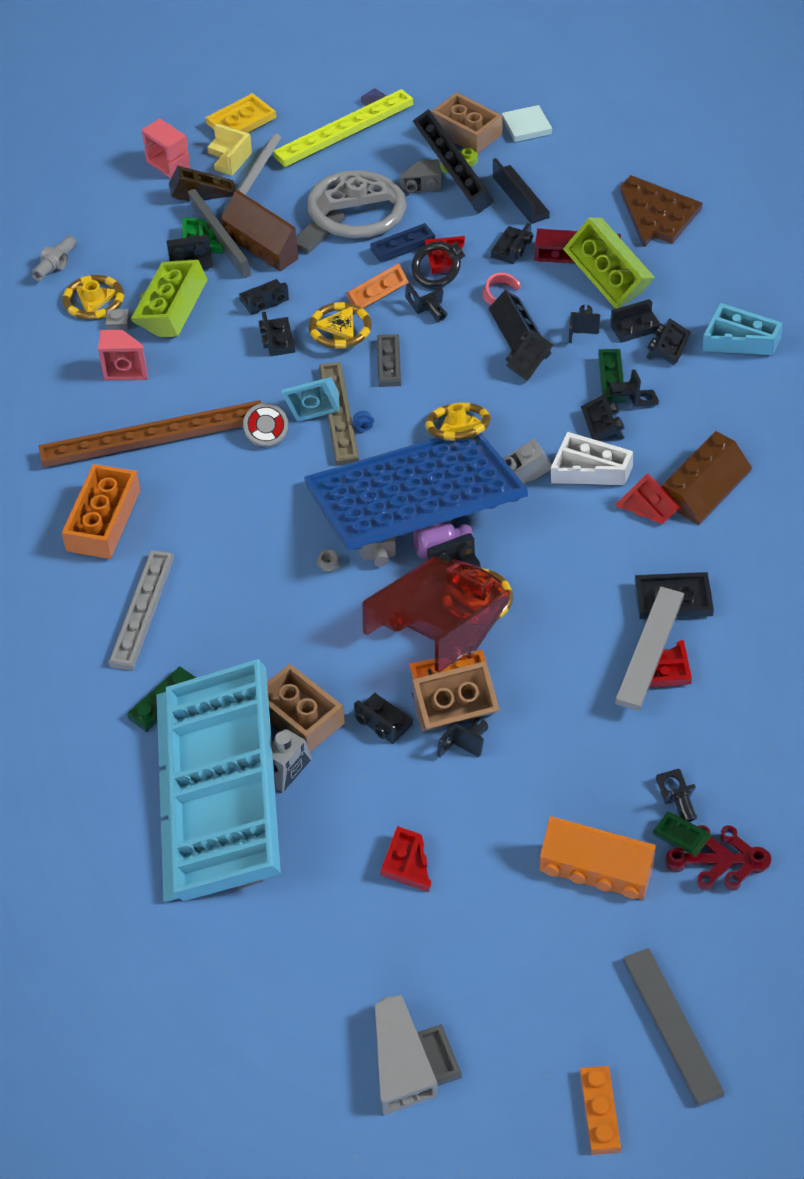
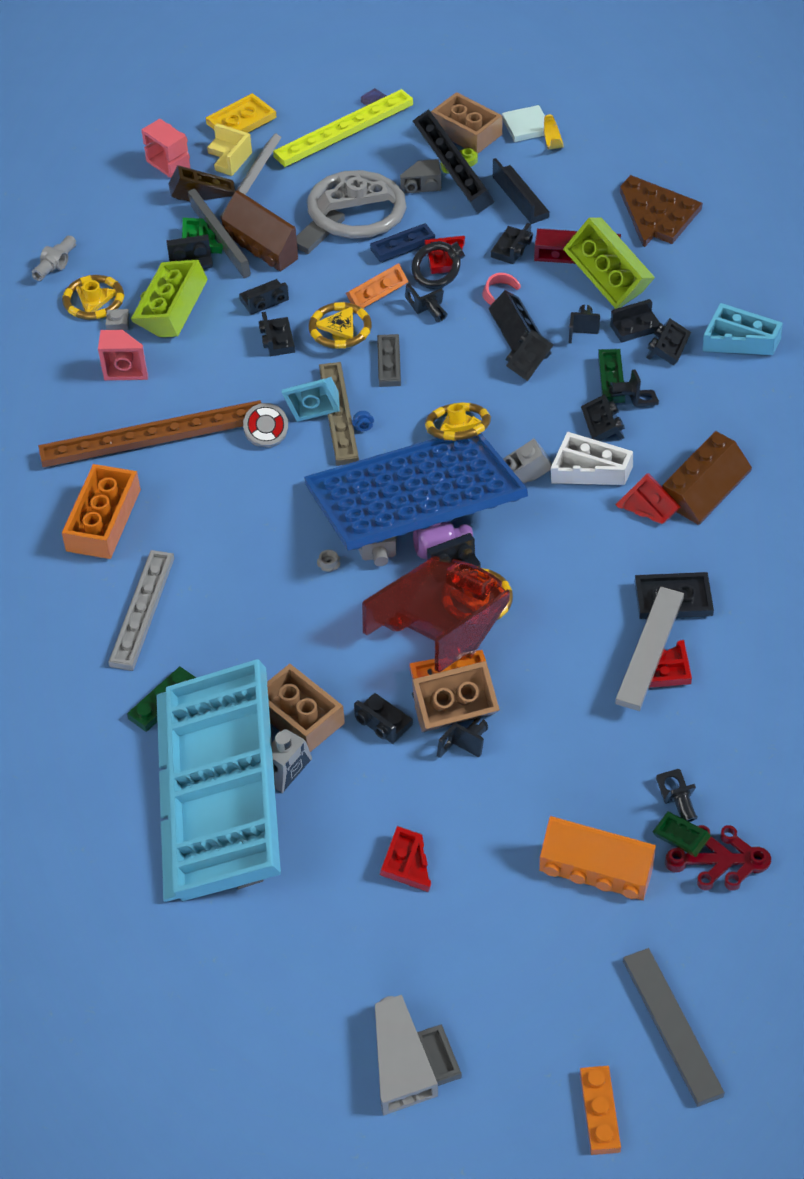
none -> yellow helmet [544,114,564,150]

